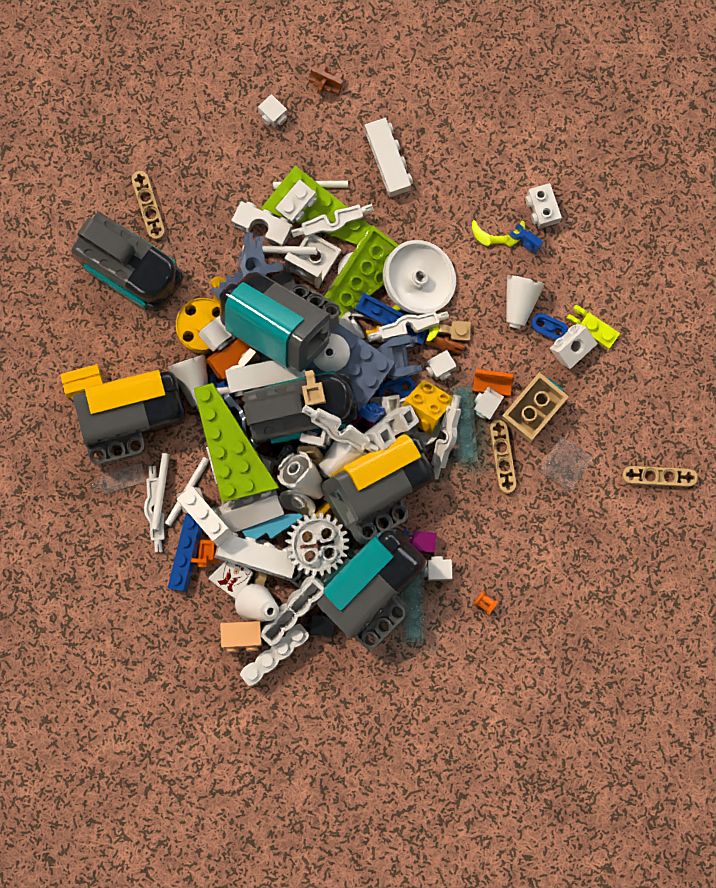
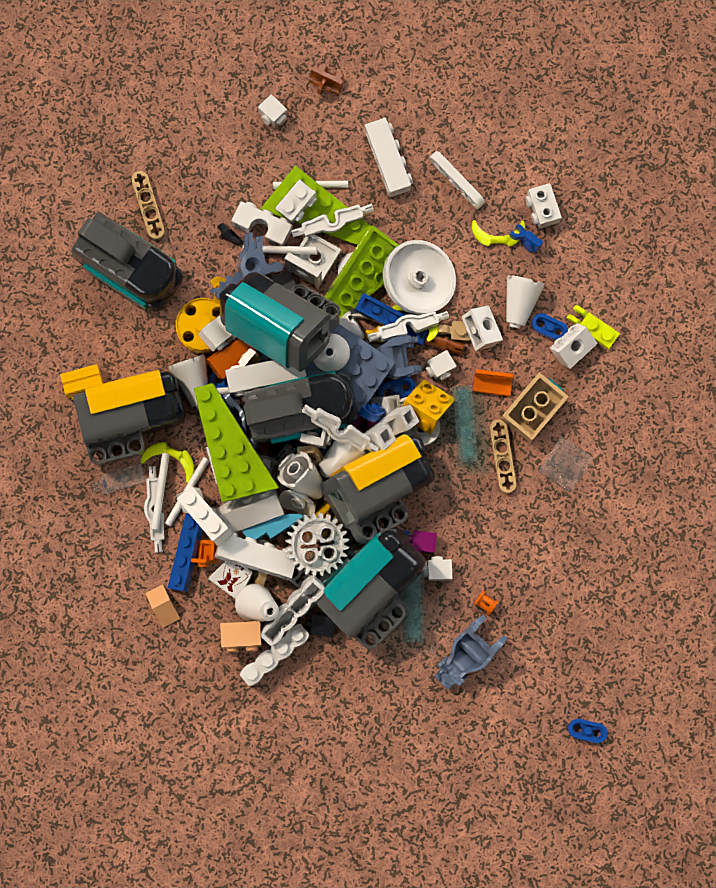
tan plate [302,370,326,406] -> none
white piece [431,395,462,479] -> none
white brick [474,387,504,419] -> none
tan beam [622,466,698,487] -> none
none -> neon yellow piece [141,442,194,483]
none -> light nougat slope [146,584,180,628]
none -> black bar [217,223,244,246]
none -> white beam [429,151,485,209]
none -> sand blue animal [434,615,508,690]
none -> white brick [462,305,503,351]
none -> blue plate [568,719,608,743]

